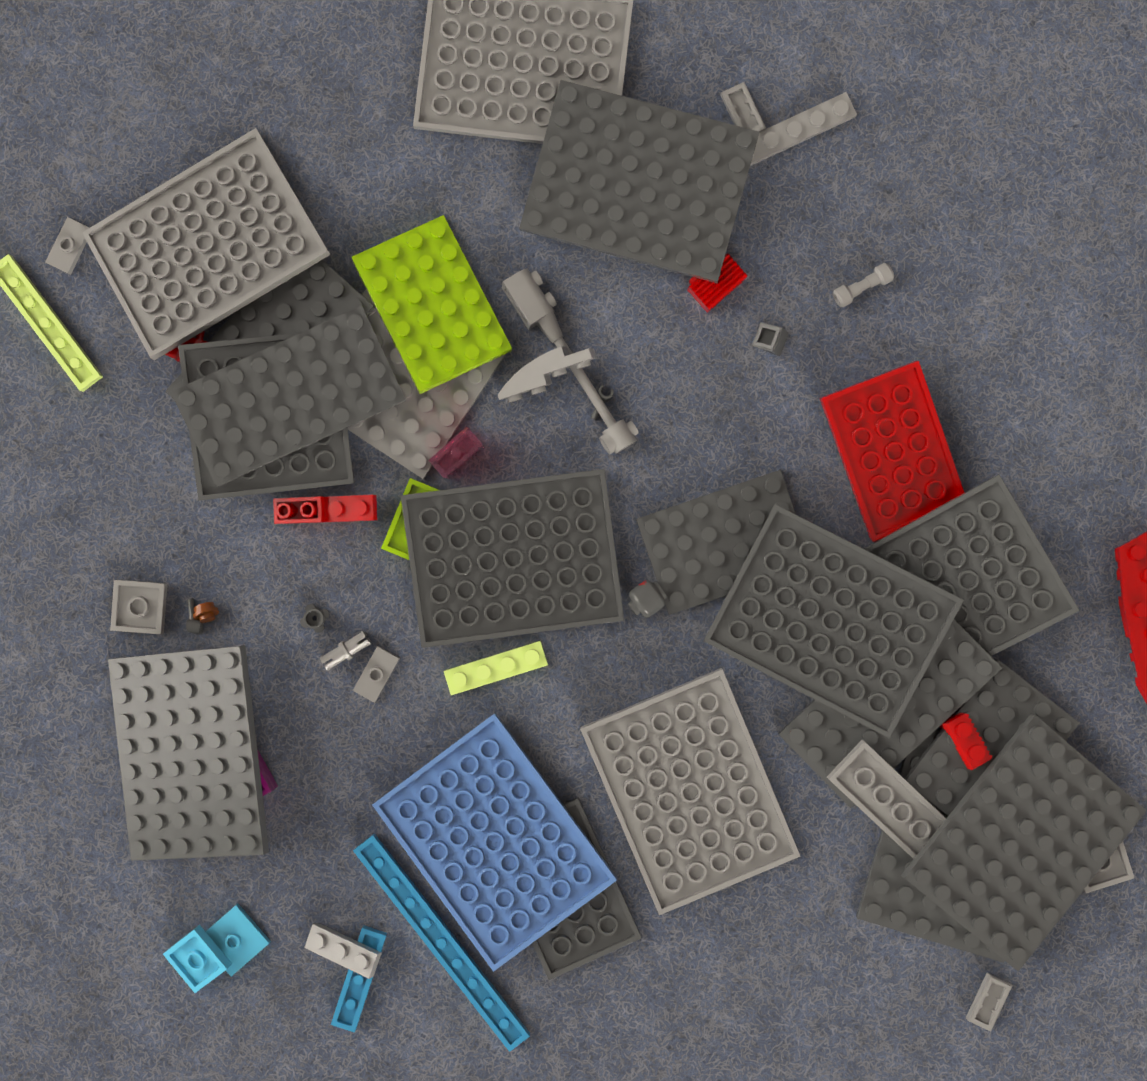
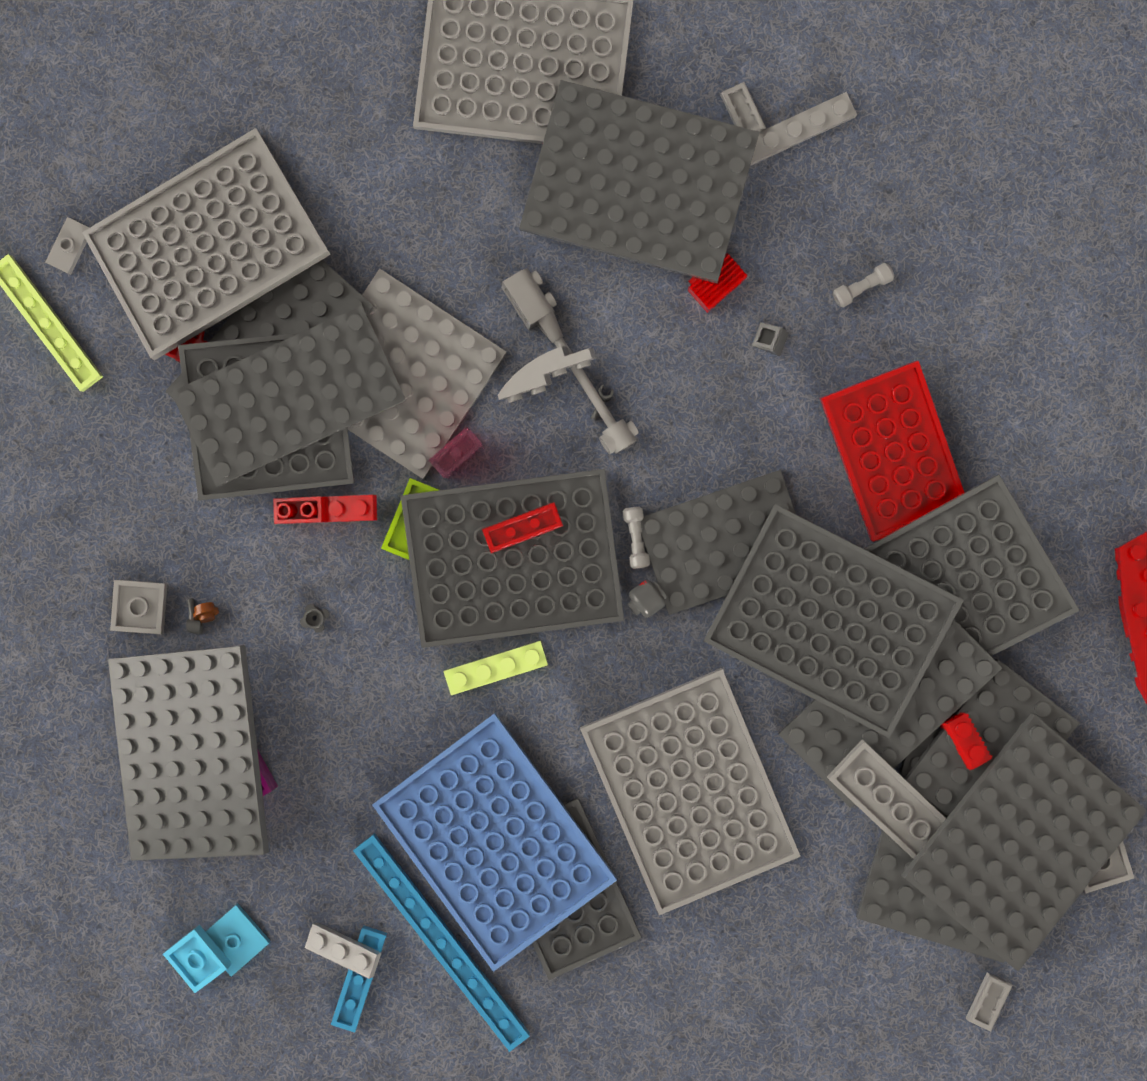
light grey pin [320,630,372,671] -> none
lime plate [351,215,512,394] -> none
light grey plate [353,646,400,703] -> none
none -> red tile [482,502,563,553]
none -> light grey piece [622,506,650,569]

